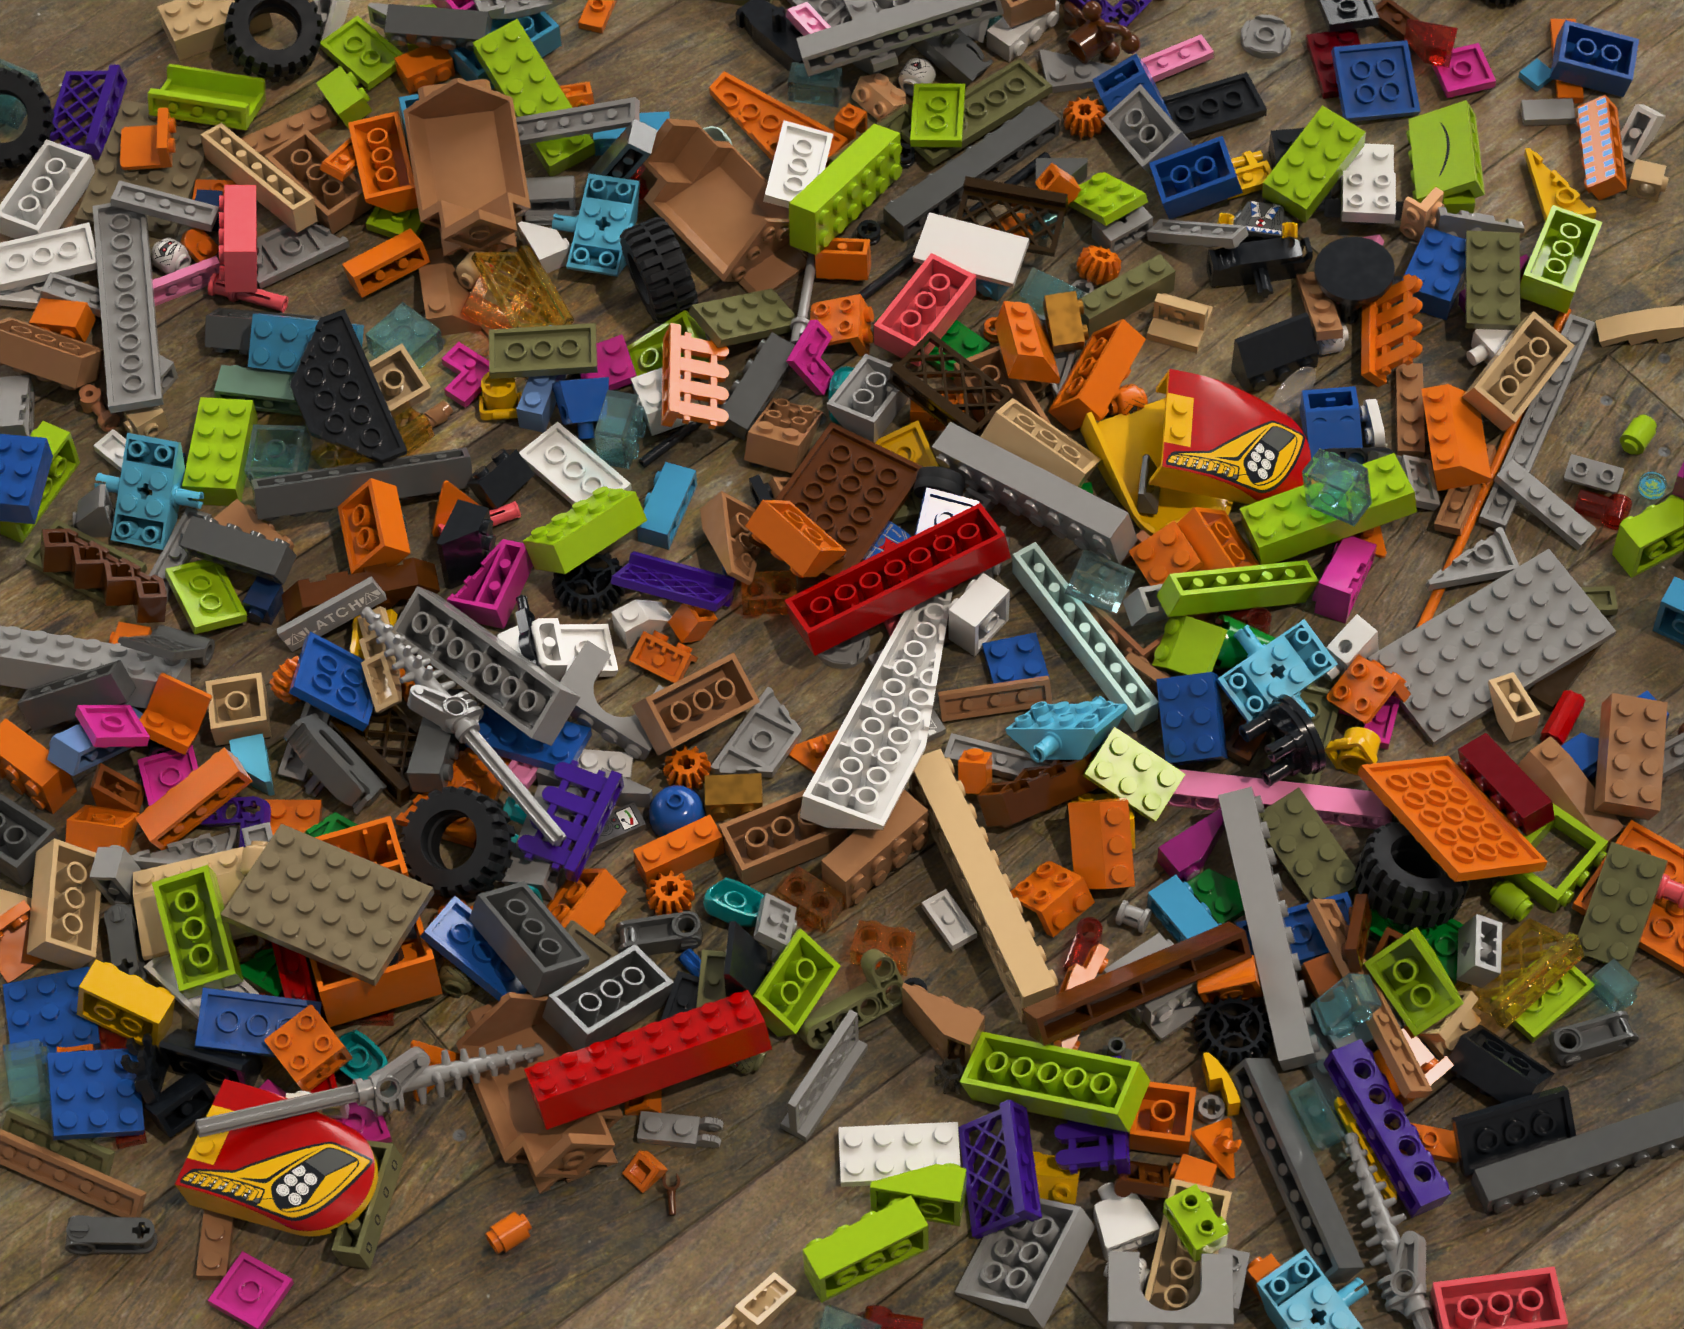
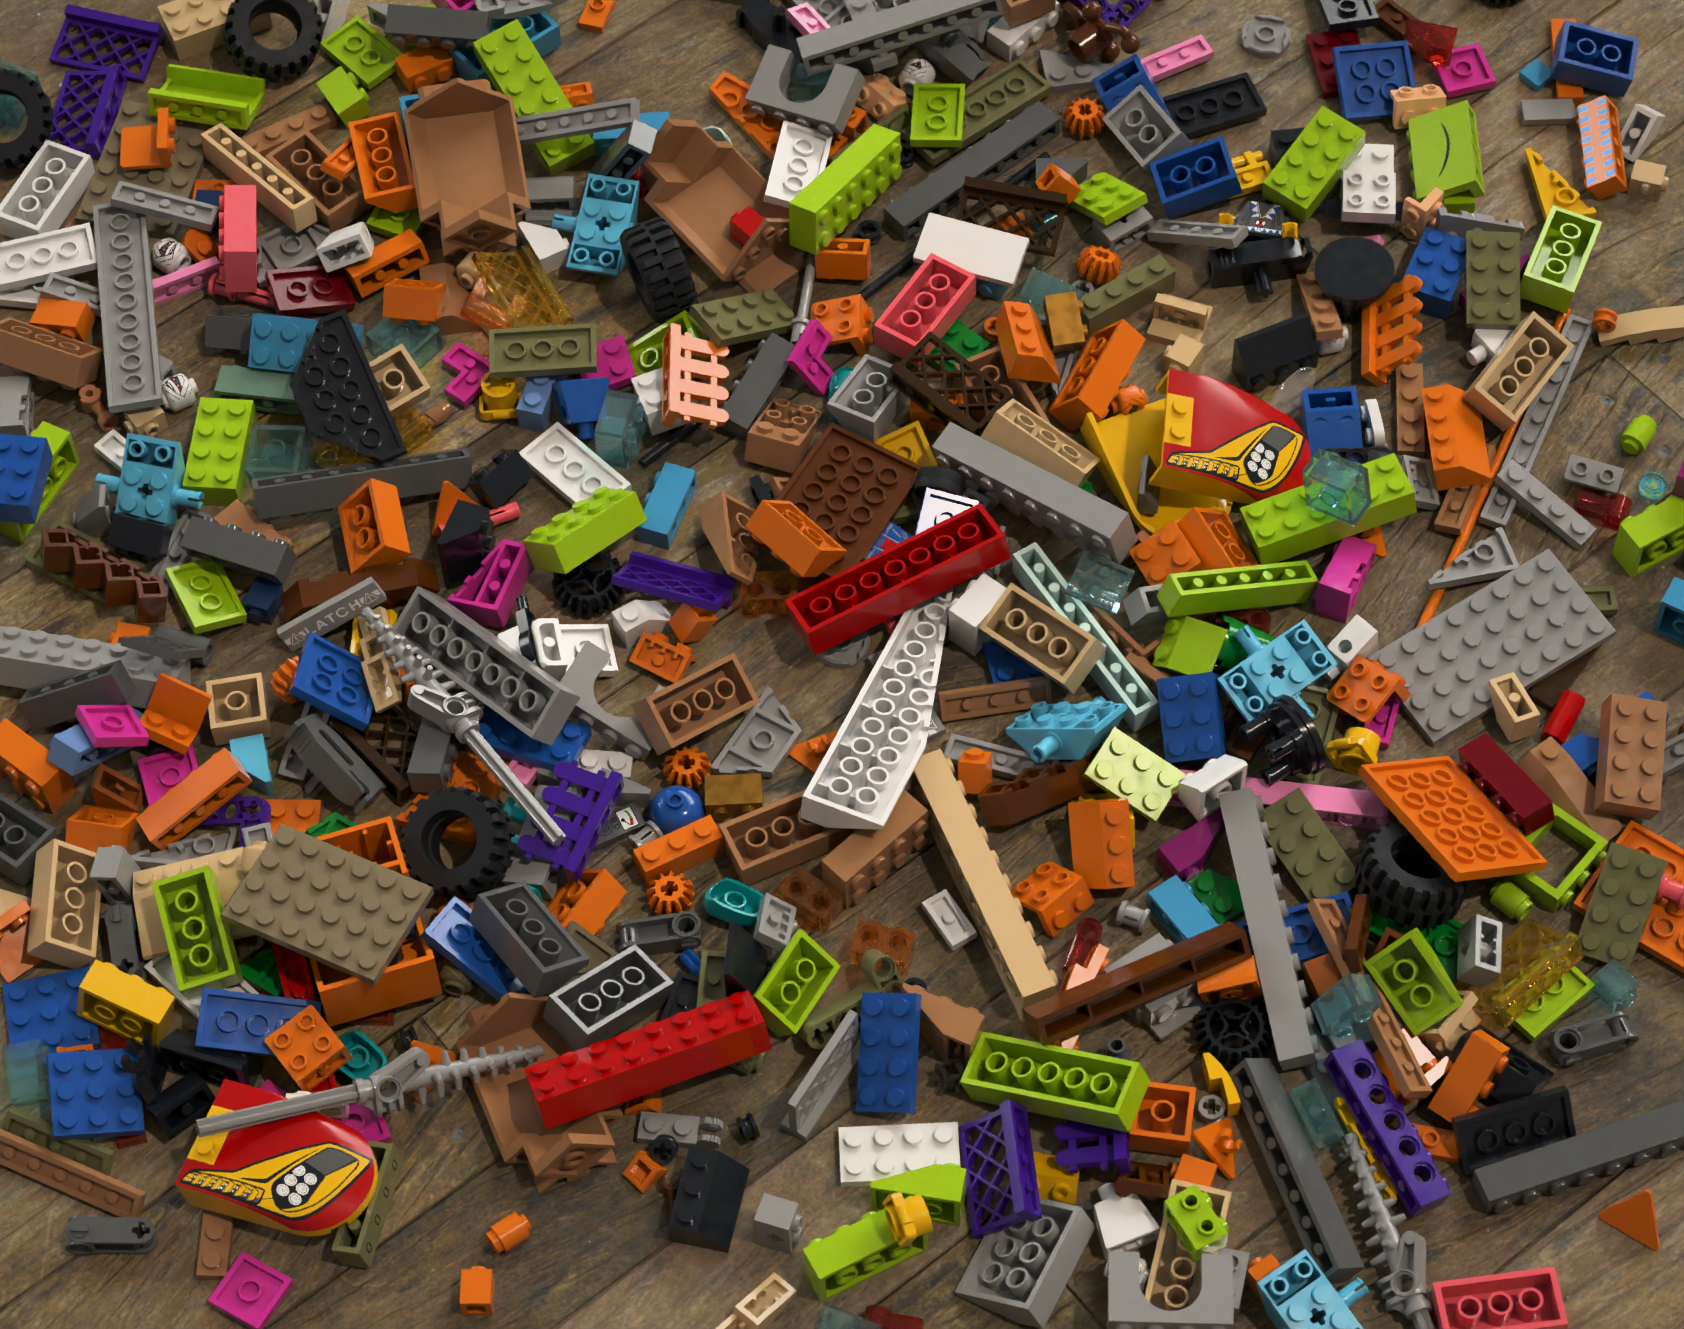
none -> dark purple fence [49,4,166,83]
none -> black brick [106,512,174,562]
none -> white head [162,373,199,412]
none -> dark red plate [265,265,356,316]
none -> white torso [316,222,375,273]
none -> orange slope [382,278,447,325]
none -> black bush [399,1026,419,1051]
none -> orange brick [460,1266,495,1315]
none -> light grey bush [627,820,664,850]
none -> black bush [650,1134,679,1164]
none -> black slope [668,1145,750,1253]
none -> red brick [729,206,764,247]
none -> black bush [736,1113,760,1143]
none -> light grey arch [745,44,866,135]
none -> light grey brick [754,1193,804,1254]
none -> blue plate [856,992,921,1114]
none -> yellow piece [882,1192,933,1248]
none -> tan brick [979,583,1106,694]
none -> tan brick [1163,333,1204,373]
none -> white slope [1178,754,1248,822]
none -> light nougat bracket [1390,84,1446,129]
none -> orange brick [1428,1029,1510,1123]
none -> orange bush [1592,308,1618,332]
none -> orange piece [1599,1189,1660,1250]

